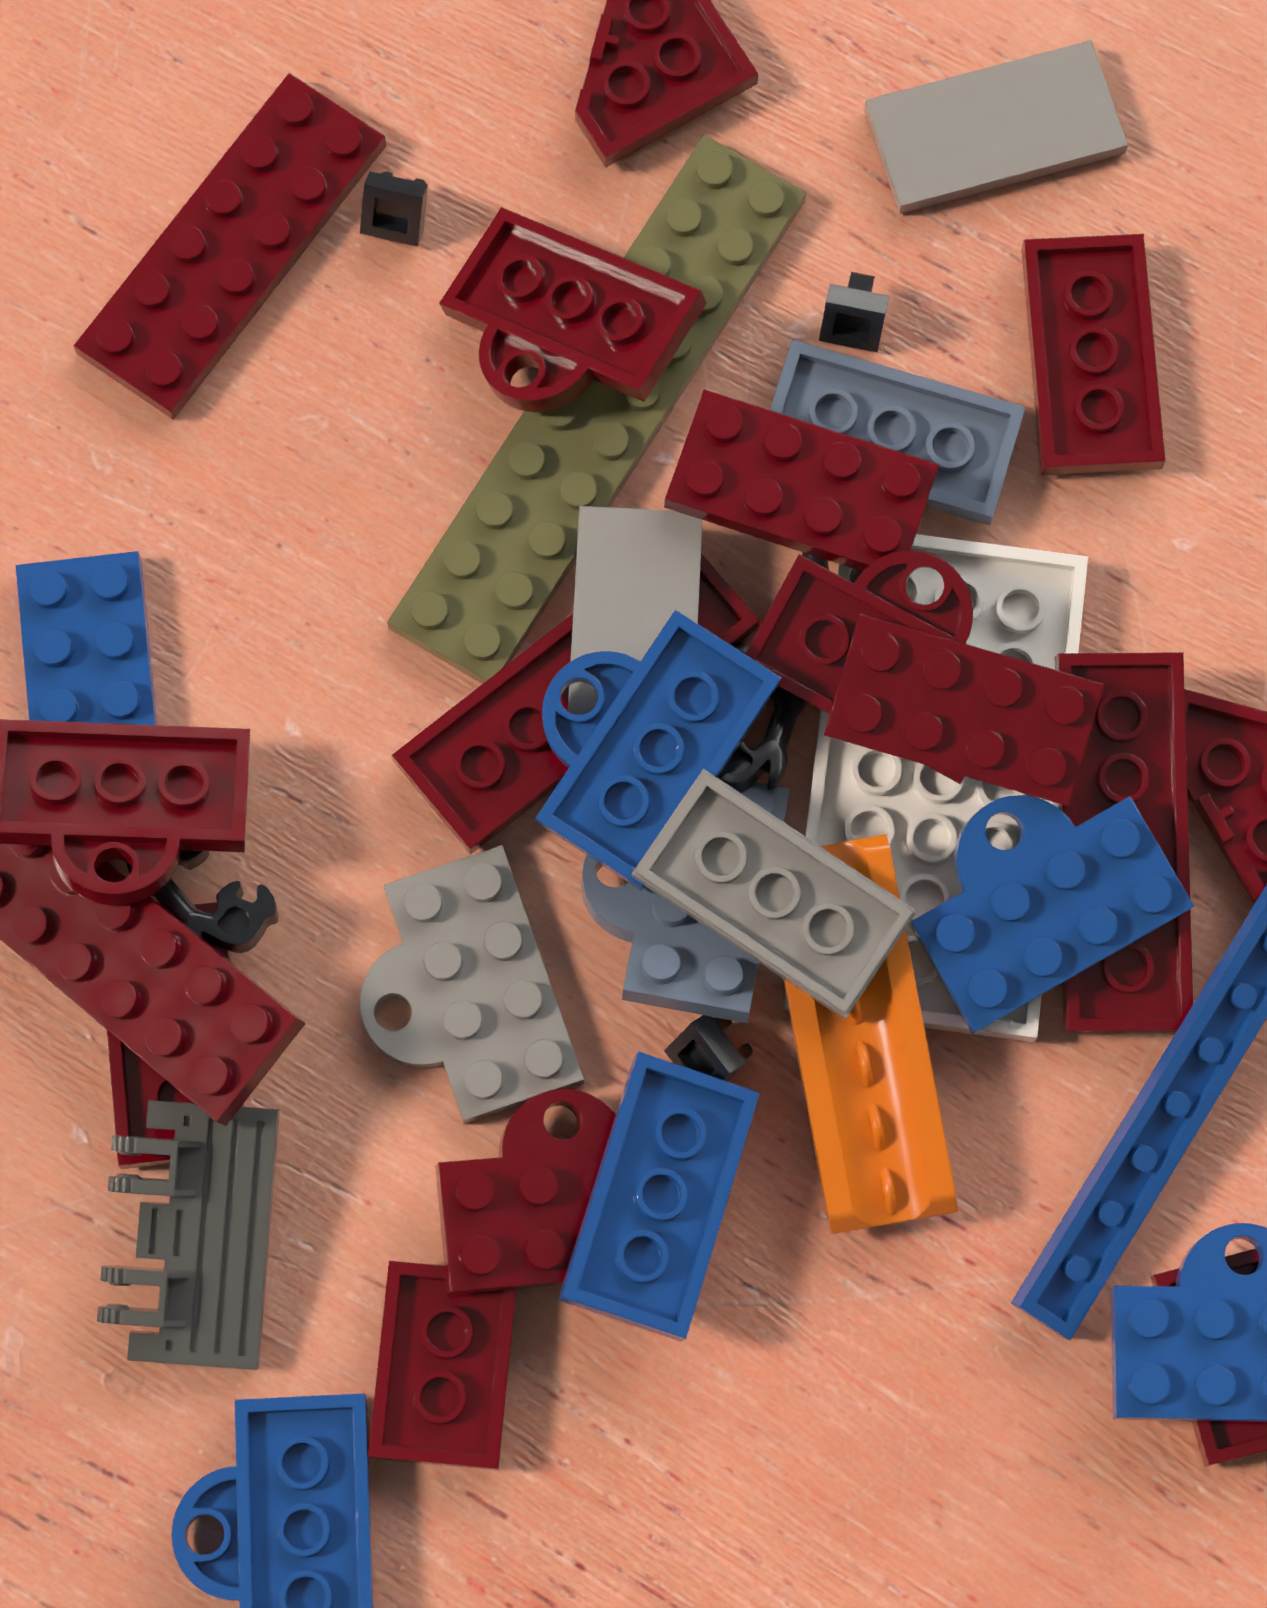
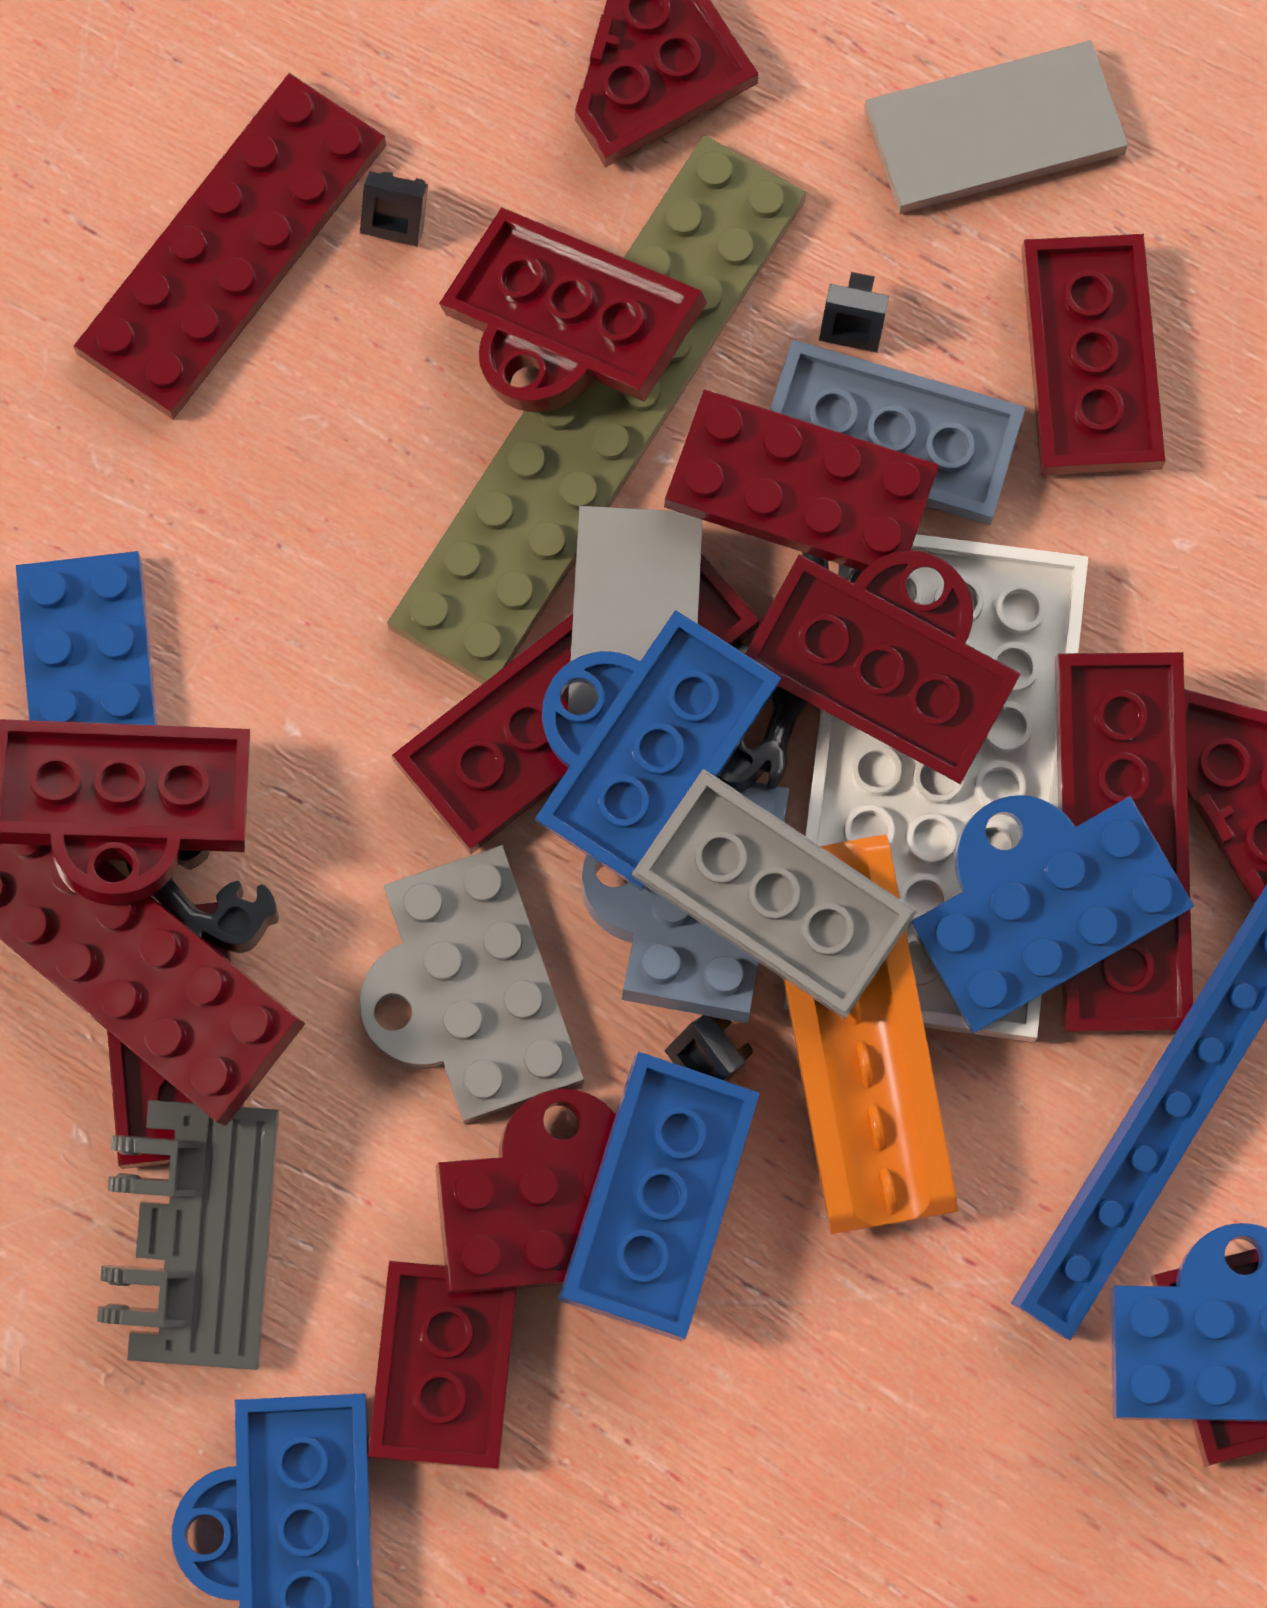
dark red plate [824,613,1104,806] -> none

